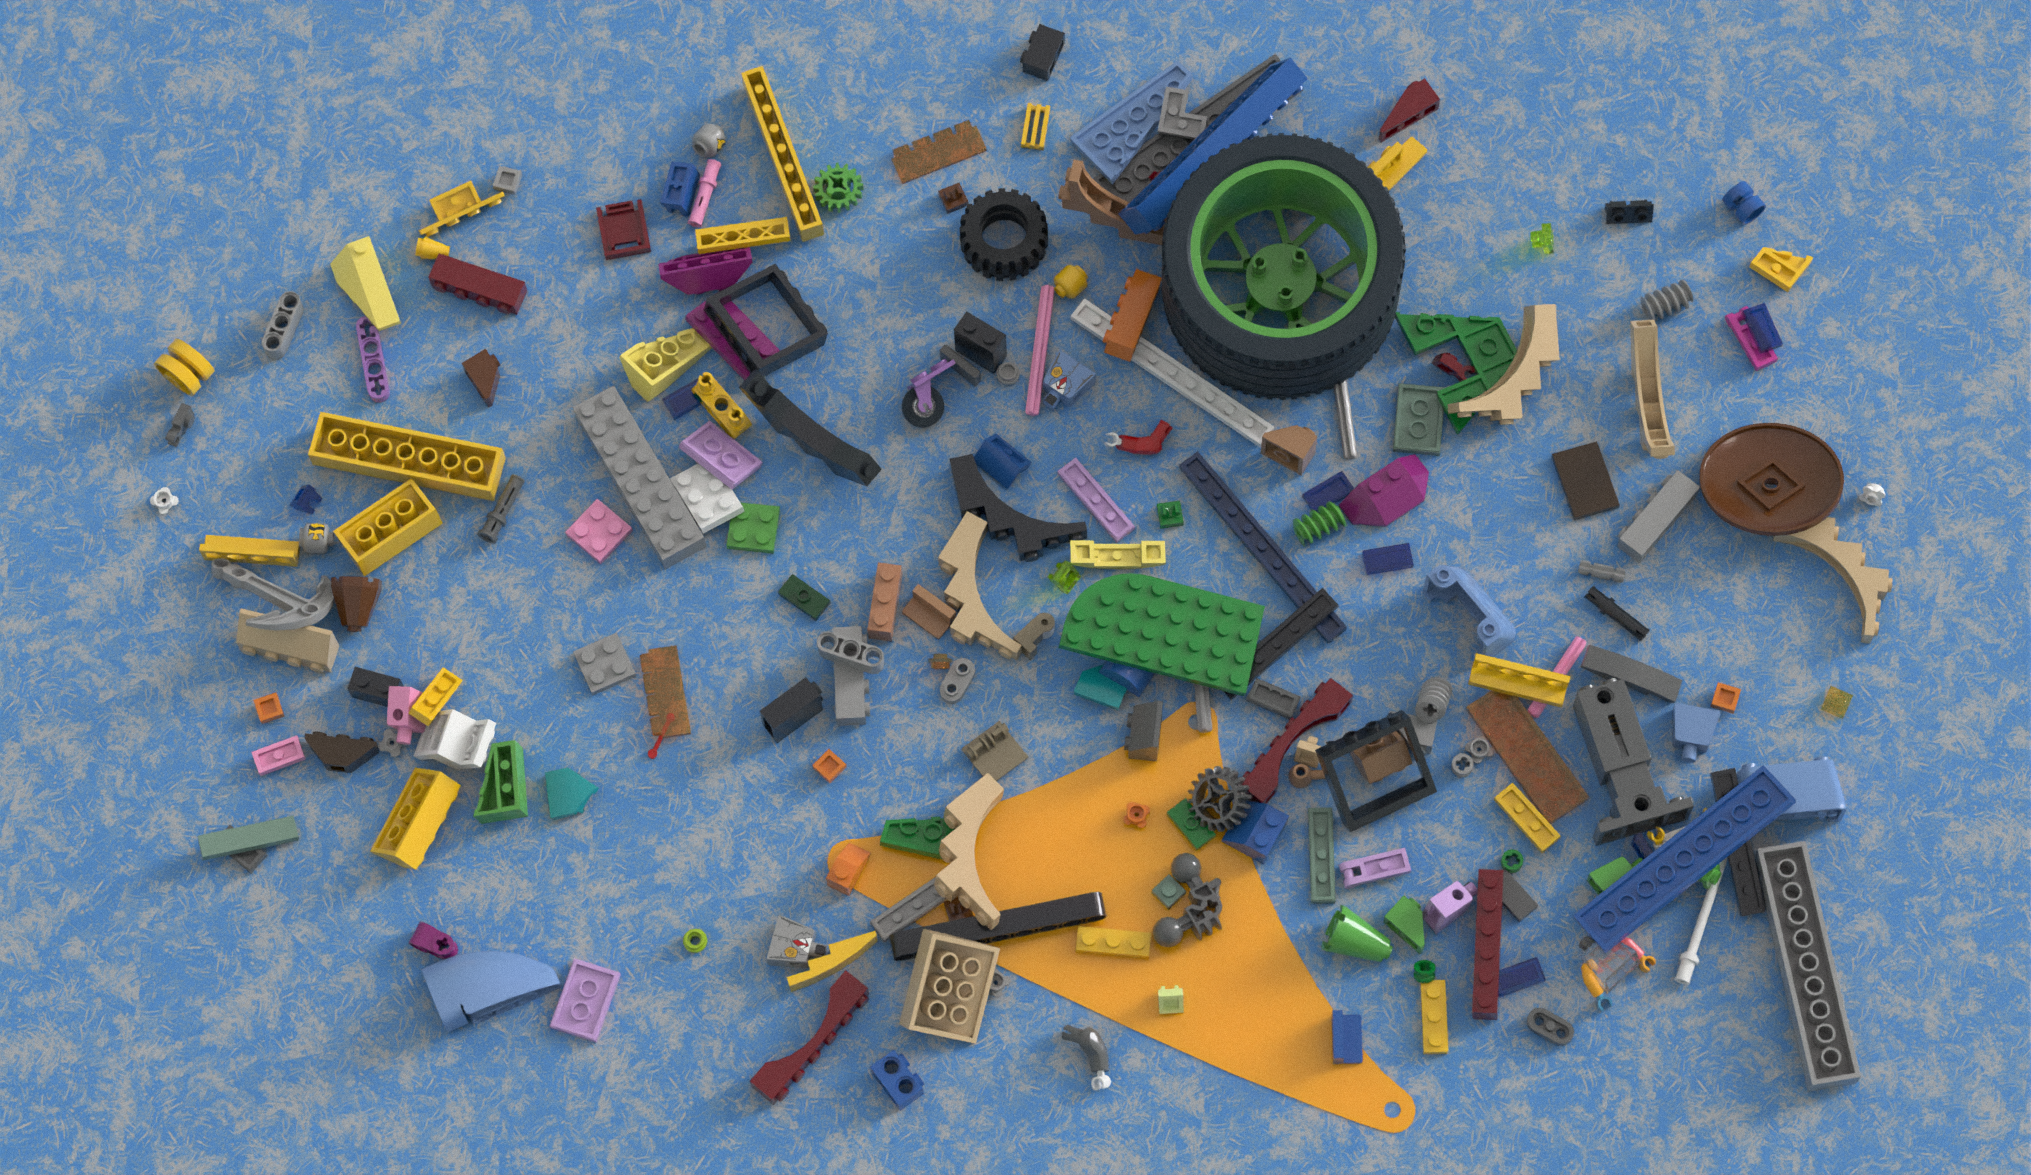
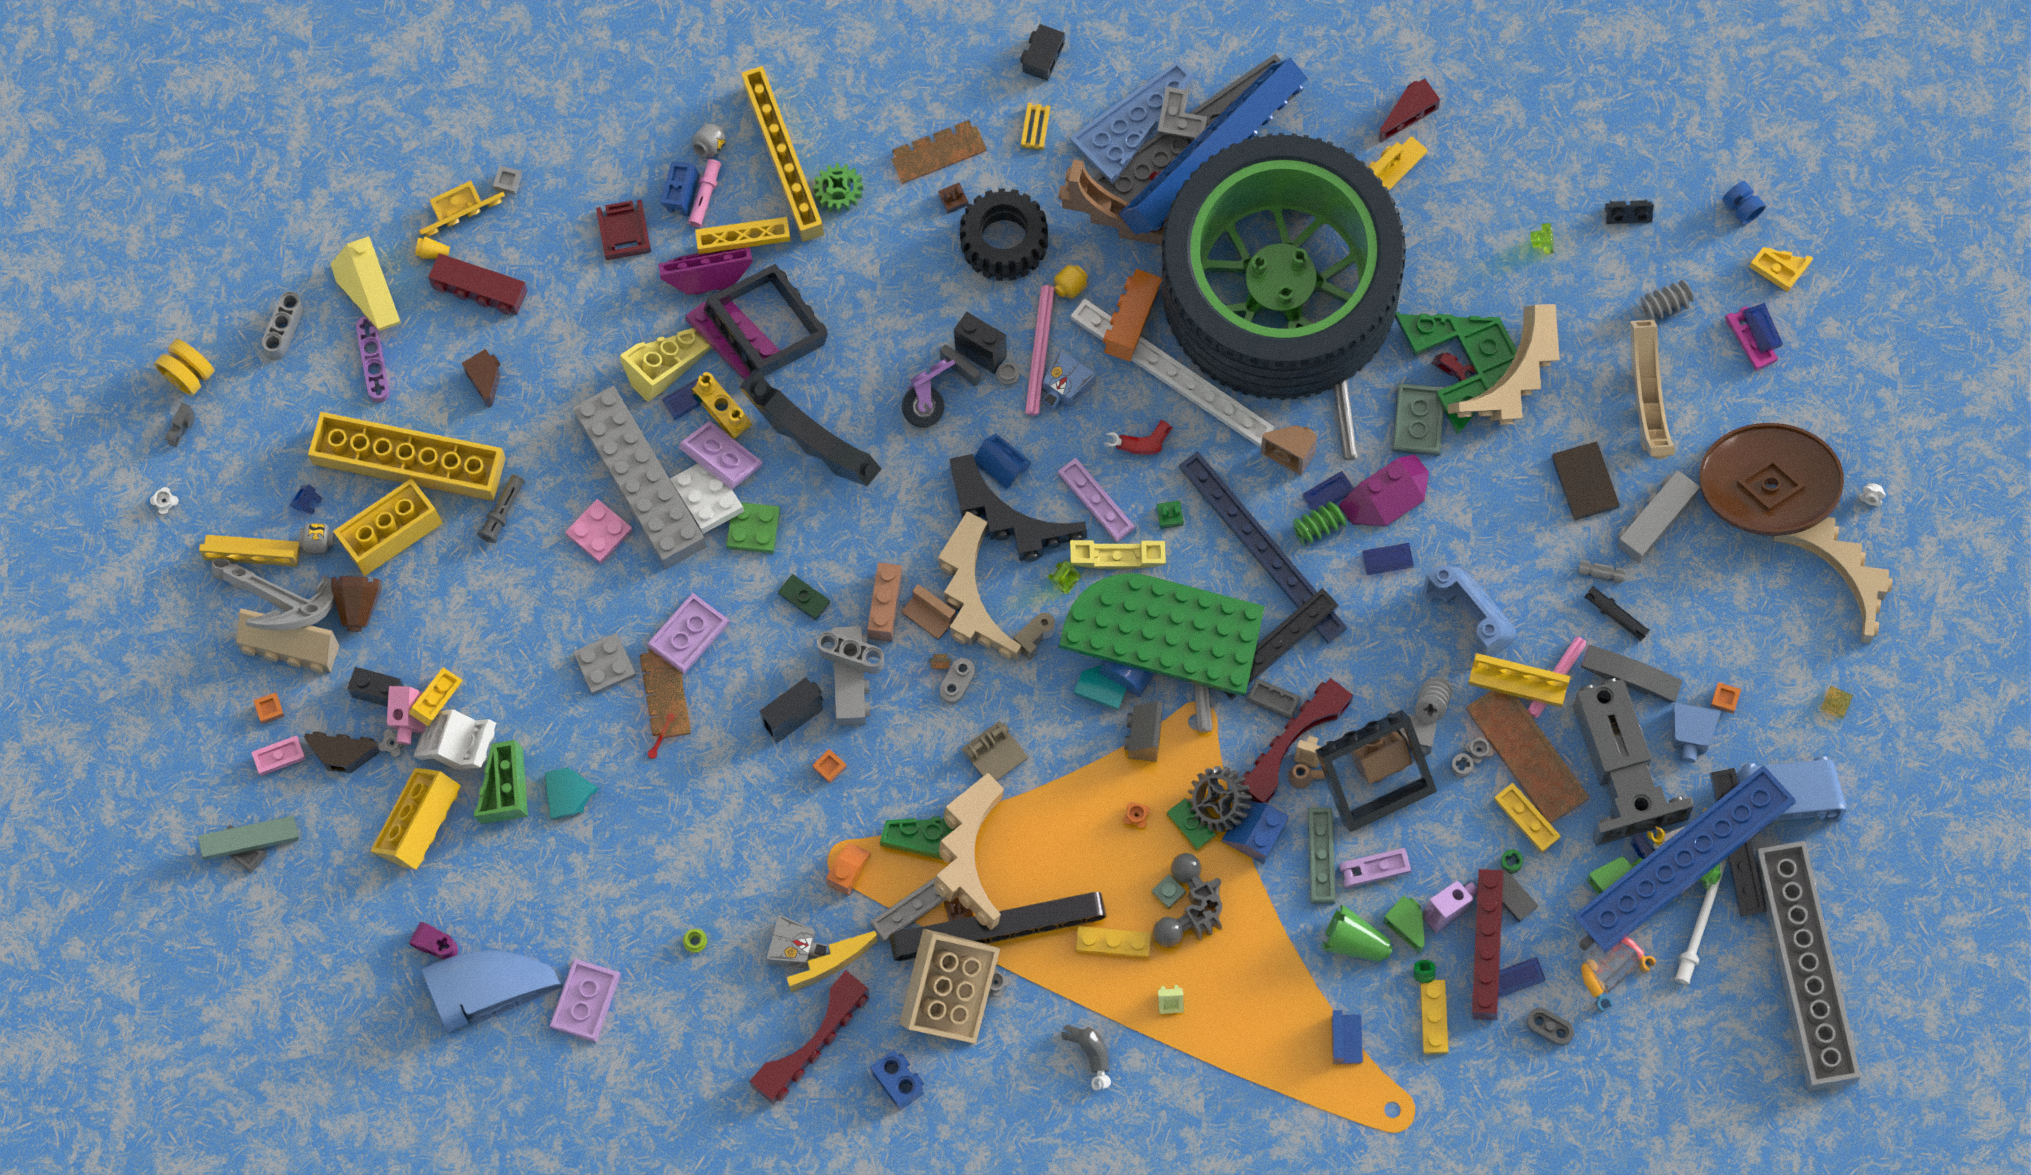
none -> lavender tile [647,593,730,674]

